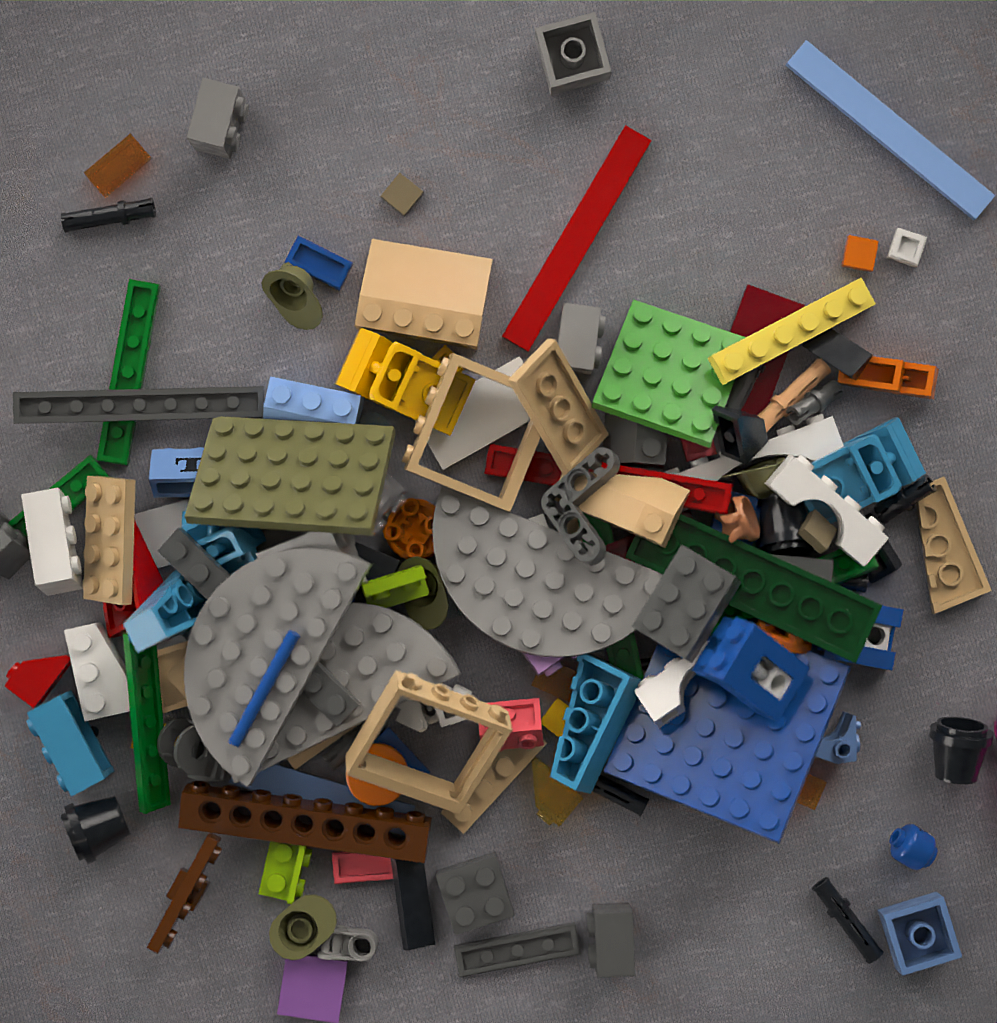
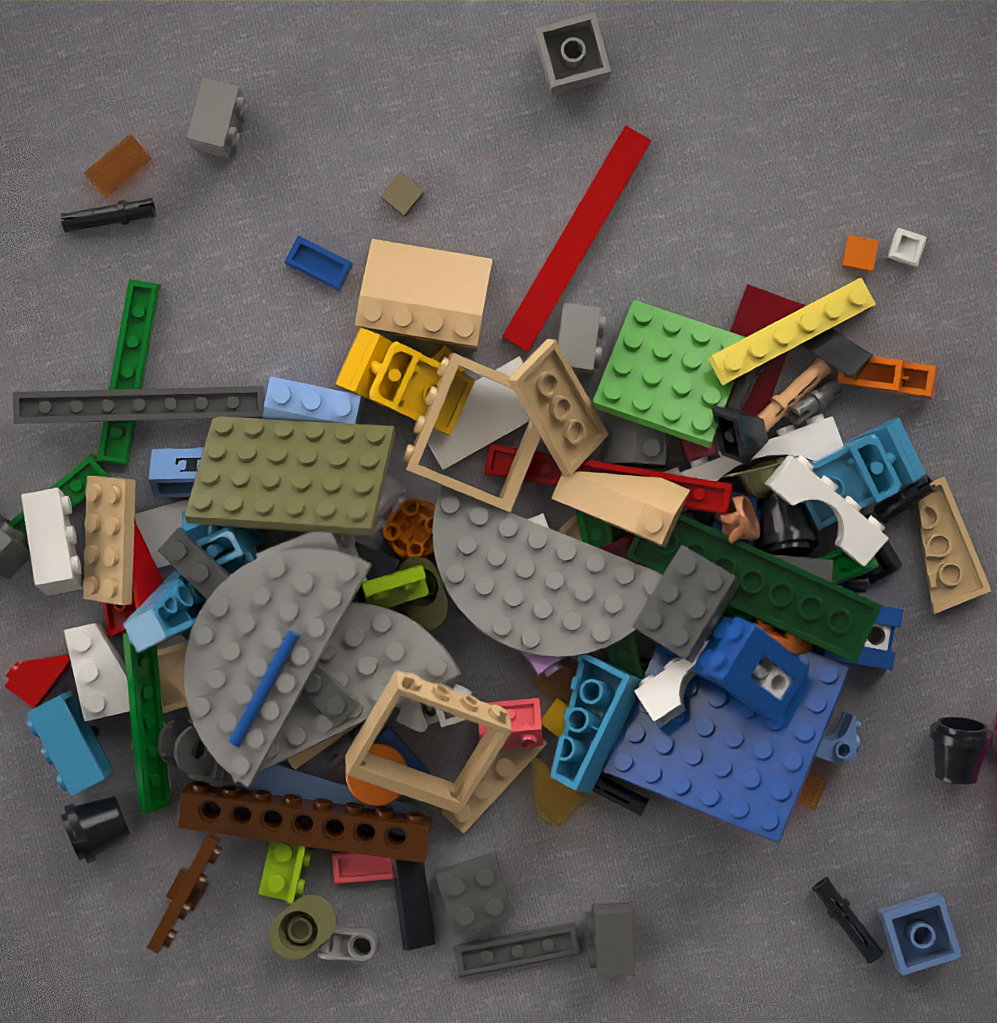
olive piece [261,262,323,330] -> none
medium lavender tile [277,954,348,1023] -> none
dark grey beam [541,447,620,565] -> none
light blue tile [785,40,995,221] -> none
dark tan tile [798,509,838,554] -> none
blue head [889,824,938,870] -> none

